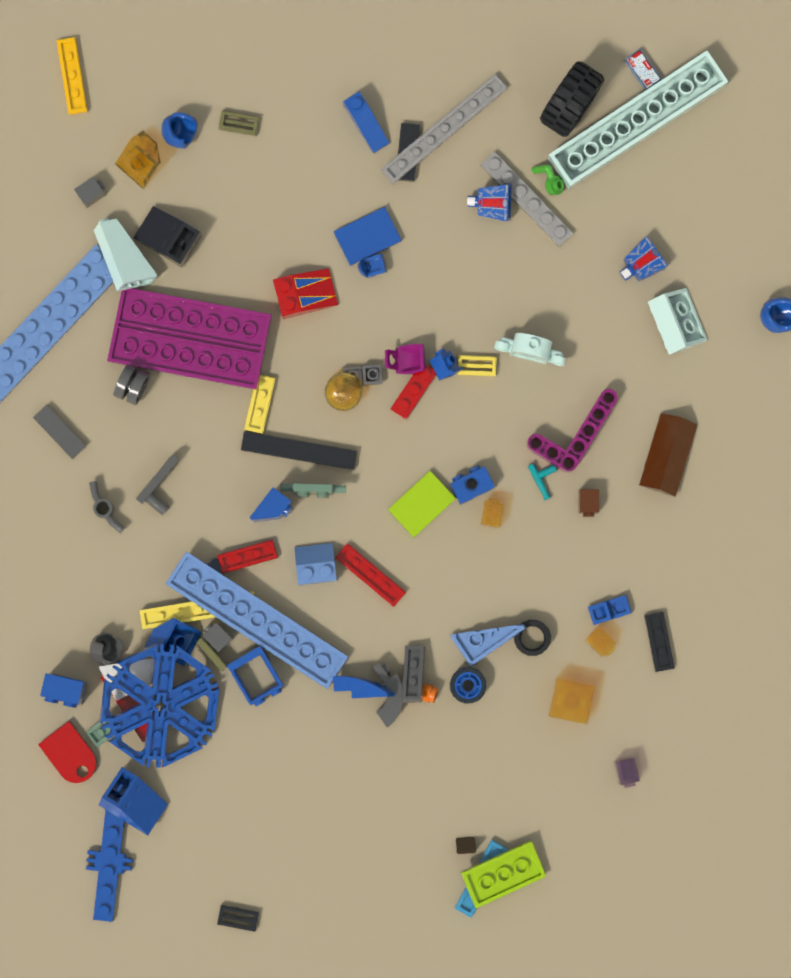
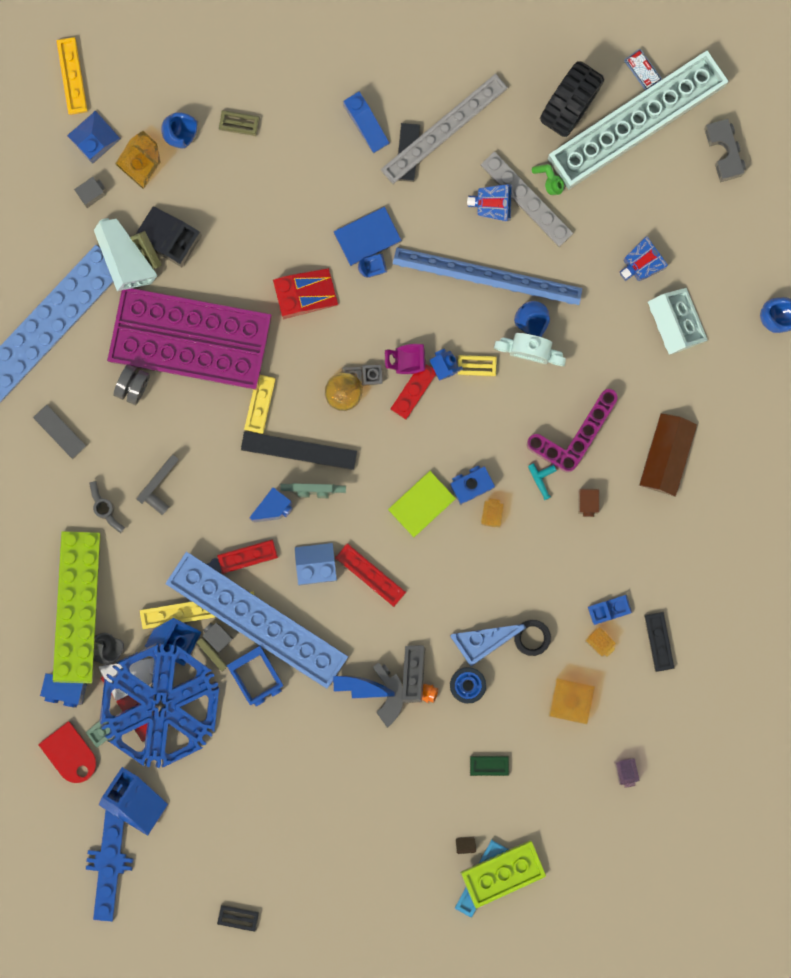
none -> lime plate [53,531,100,684]
none -> blue slope [67,111,121,164]
none -> olive tile [130,231,162,269]
none -> medium blue plate [393,247,582,305]
none -> dark green tile [470,756,509,776]
none -> blue piece [514,301,550,337]
none -> dark grey arch [704,119,746,183]

